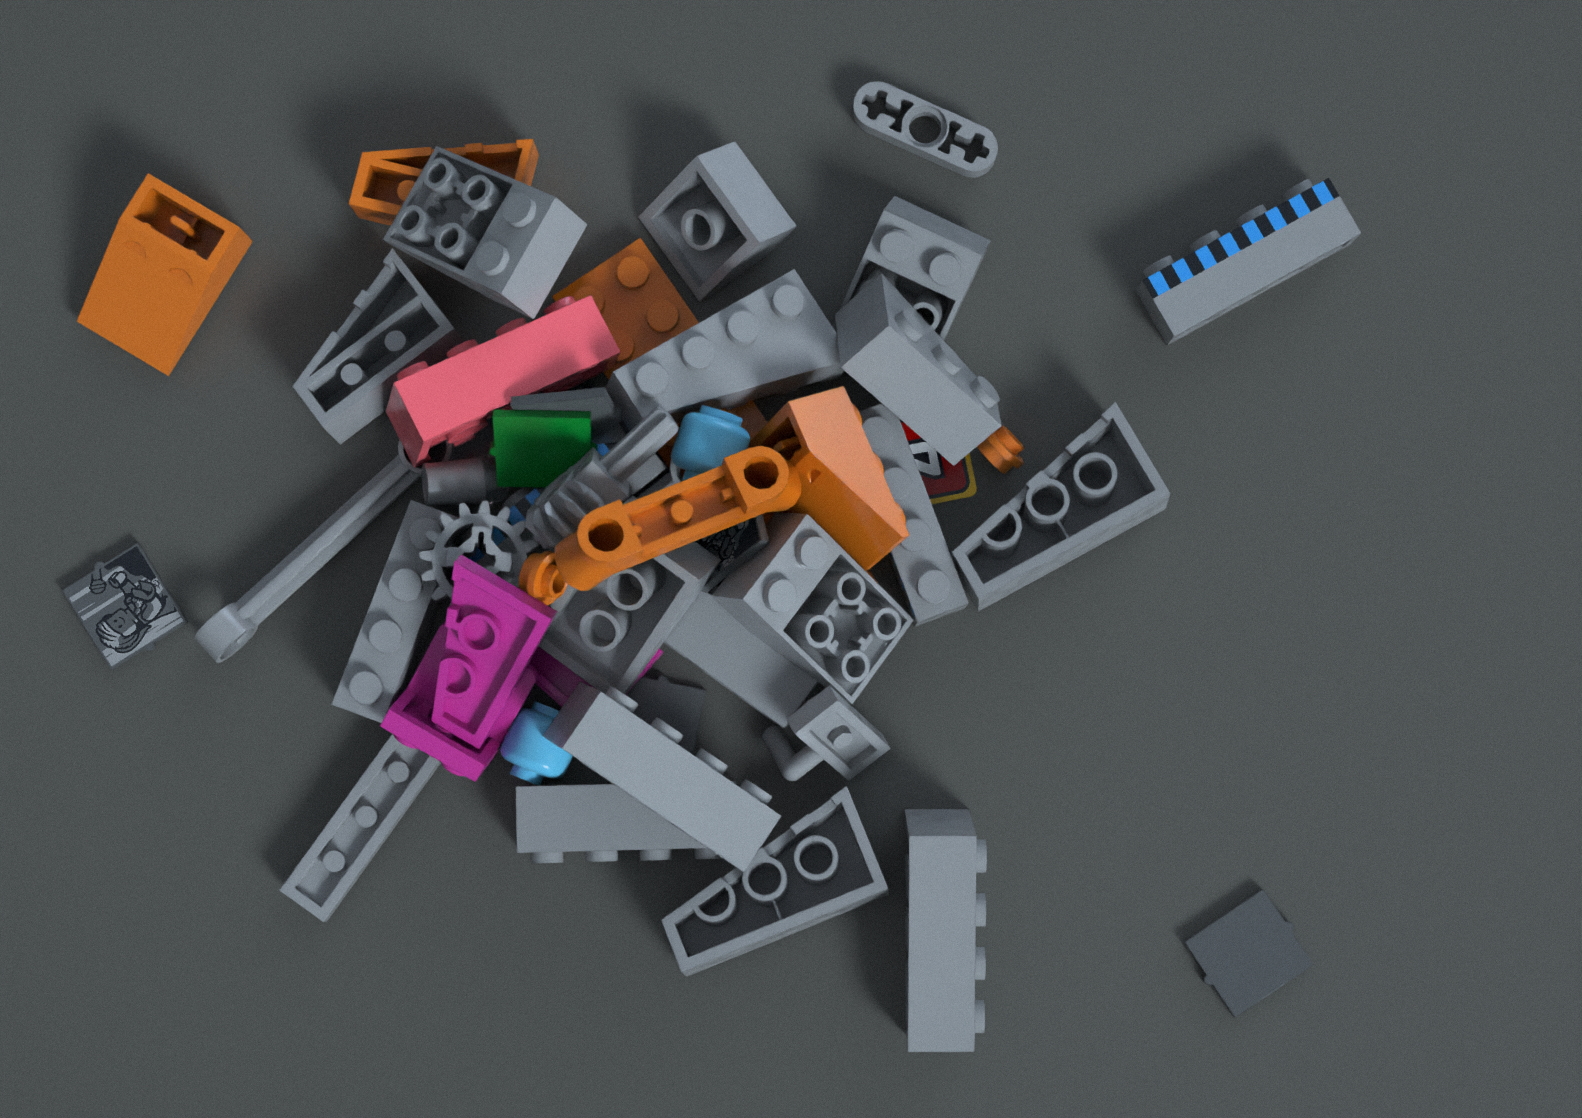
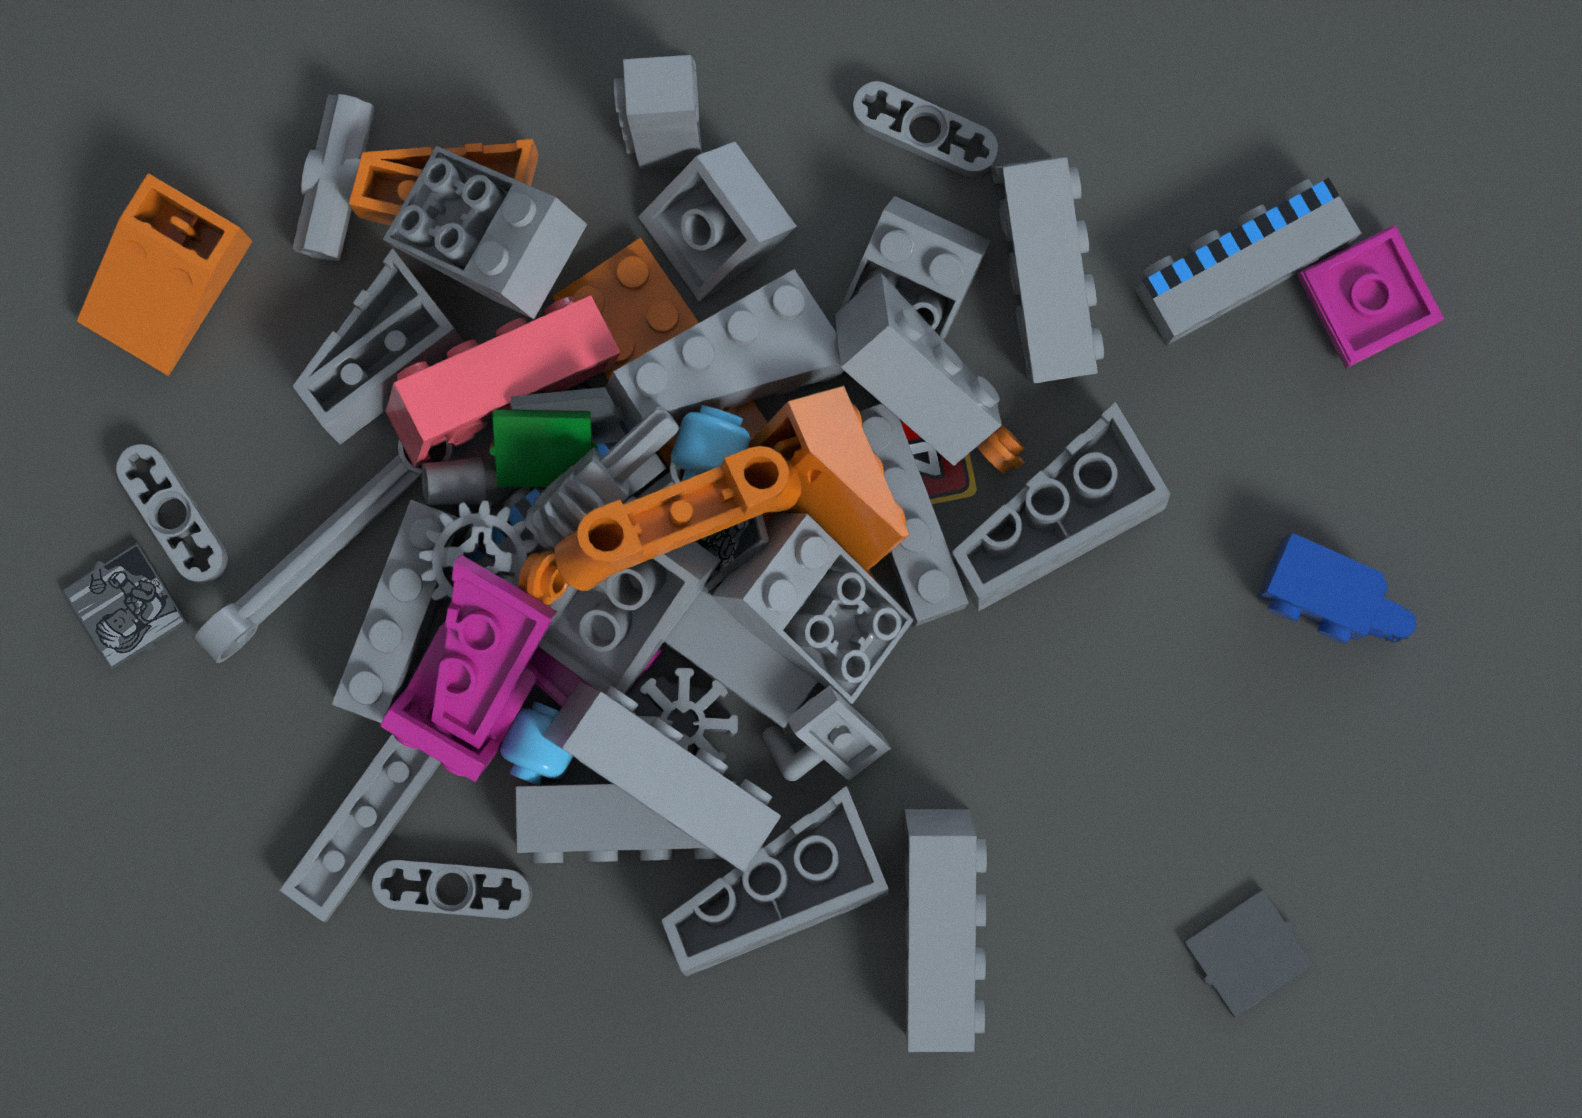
none -> light grey beam [116,444,228,584]
none -> light grey piece [292,94,375,261]
none -> light grey beam [372,860,532,919]
none -> light grey wedge [614,55,702,170]
none -> light grey gear [633,668,738,761]
none -> light grey wedge [991,157,1104,383]
none -> blue hinge [1257,533,1417,644]
none -> dark pink plate [1297,225,1444,369]

